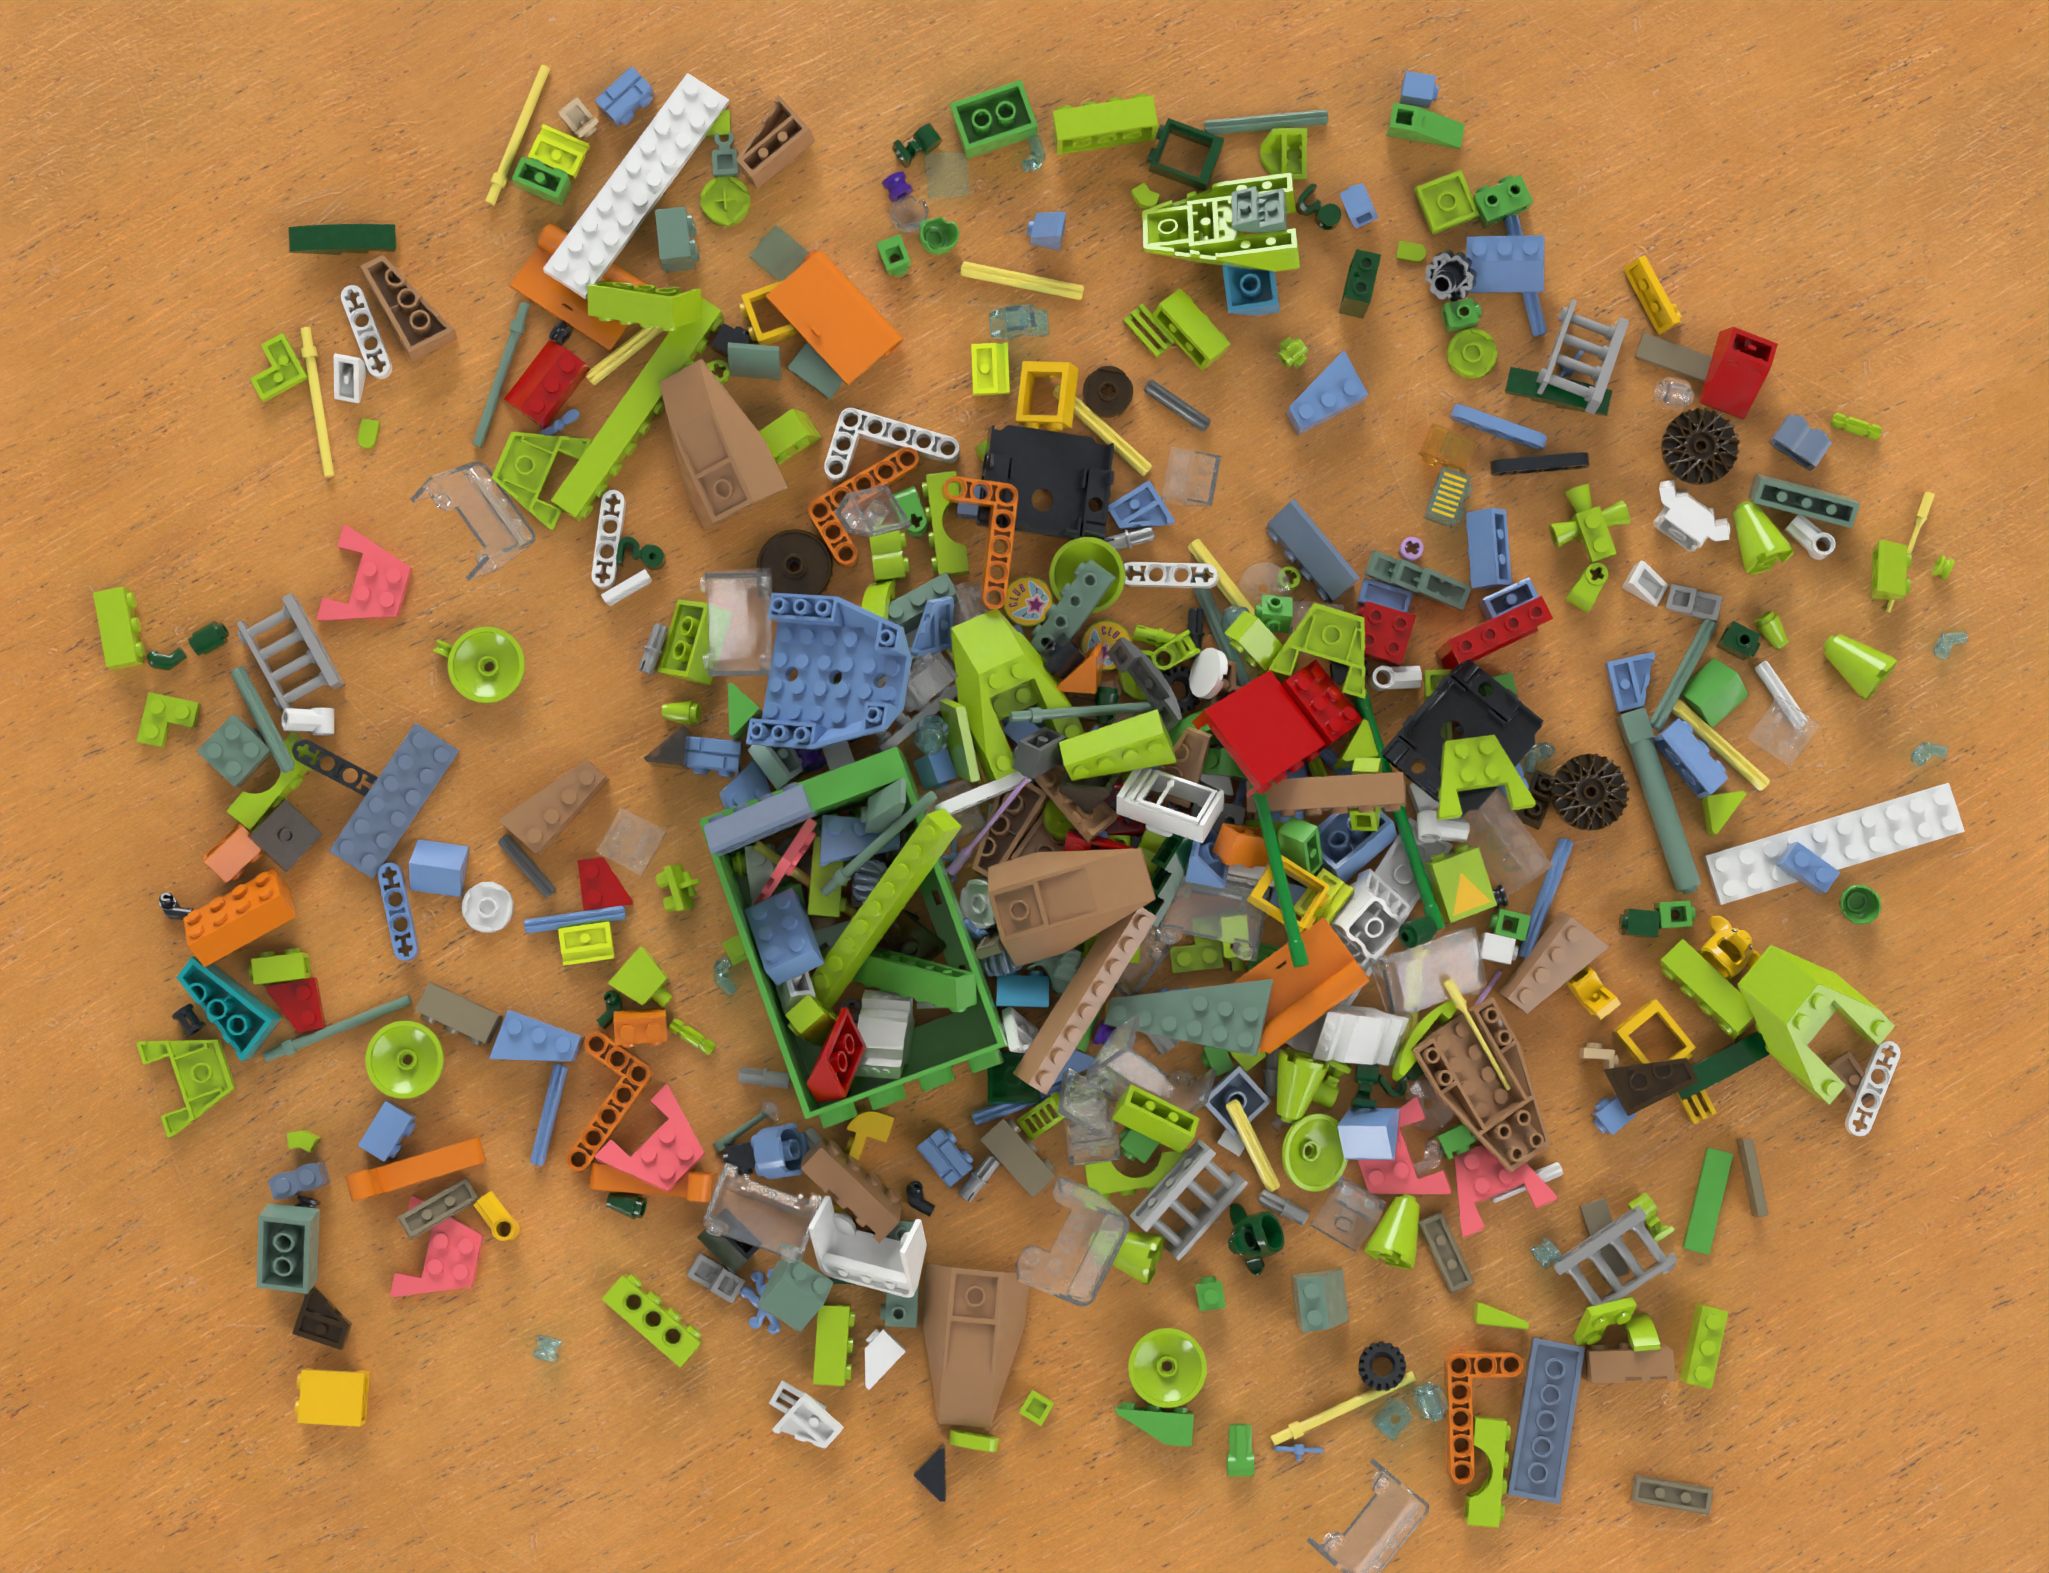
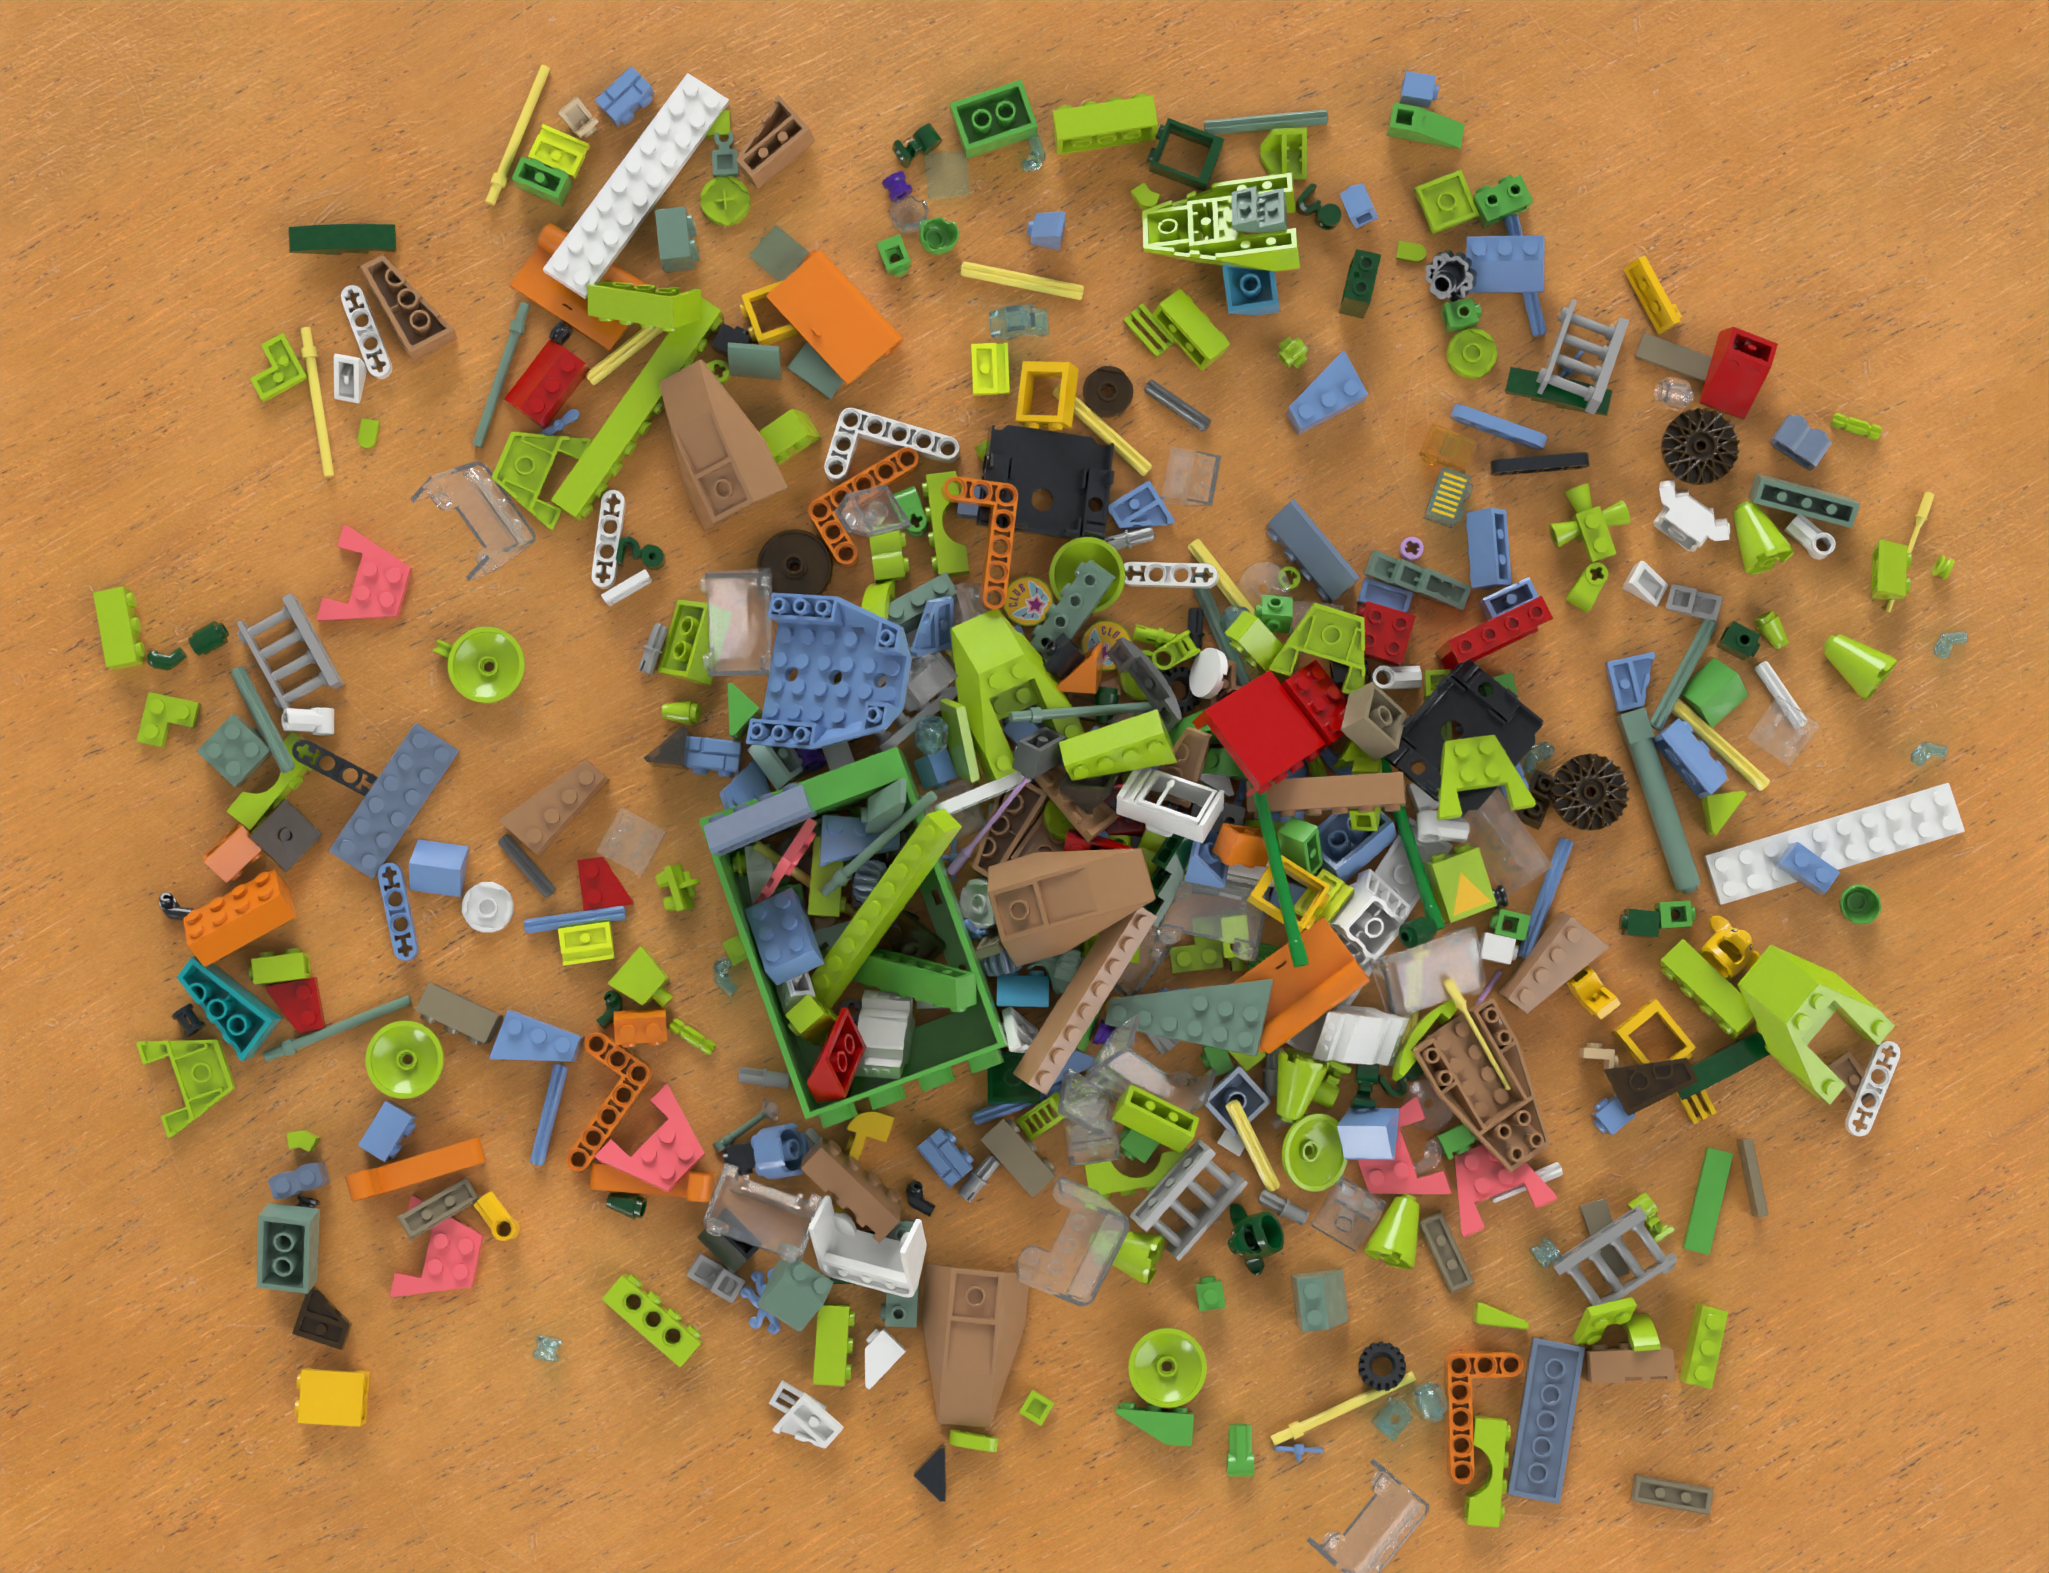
none -> dark tan brick [1341,682,1406,761]

